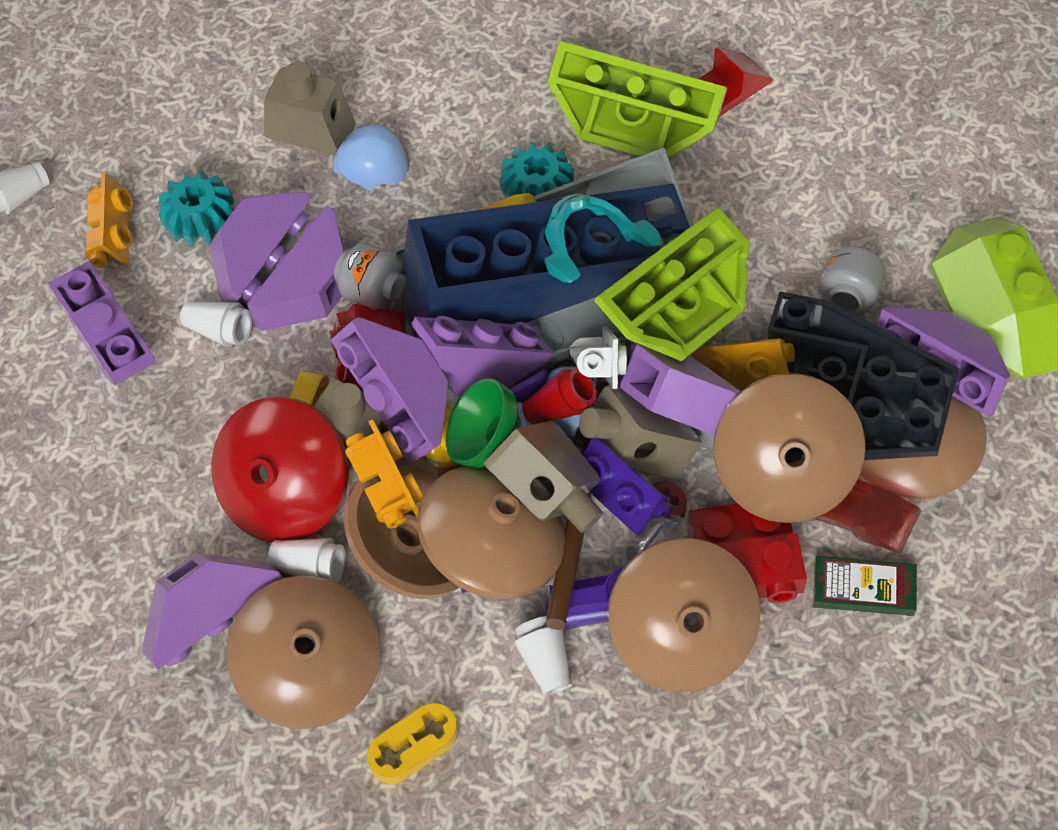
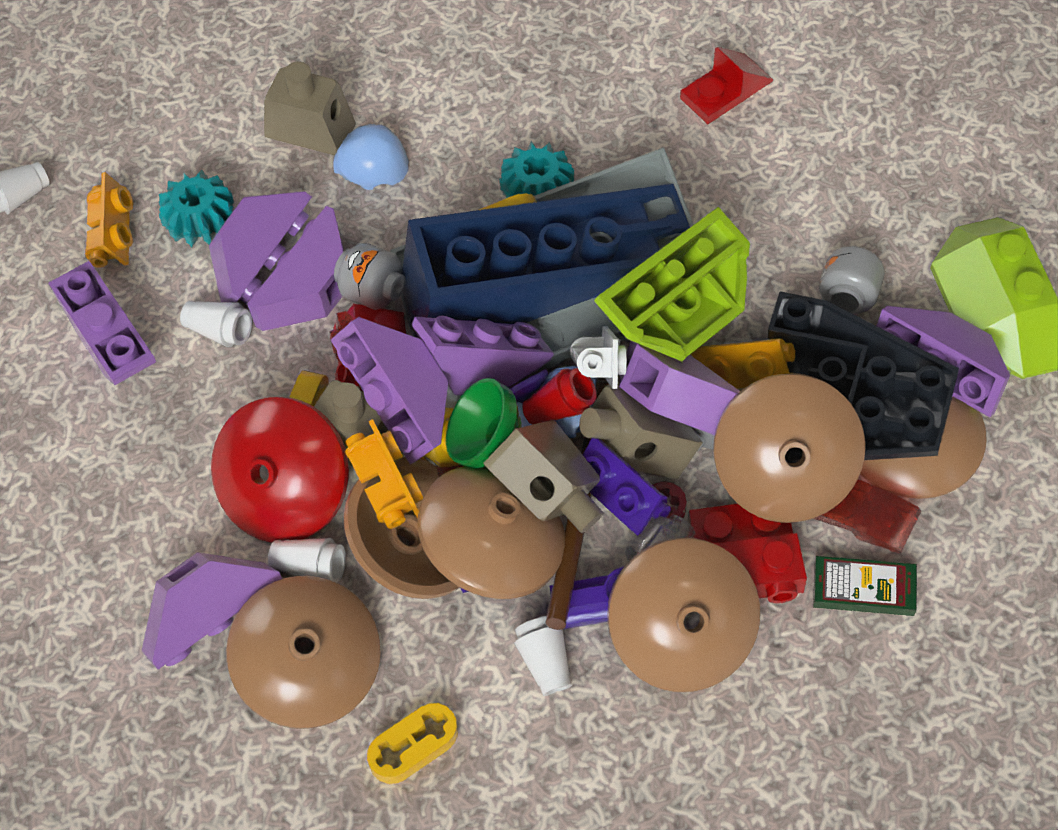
teal helmet [544,194,664,283] -> none
lime wedge [547,41,727,159] -> none

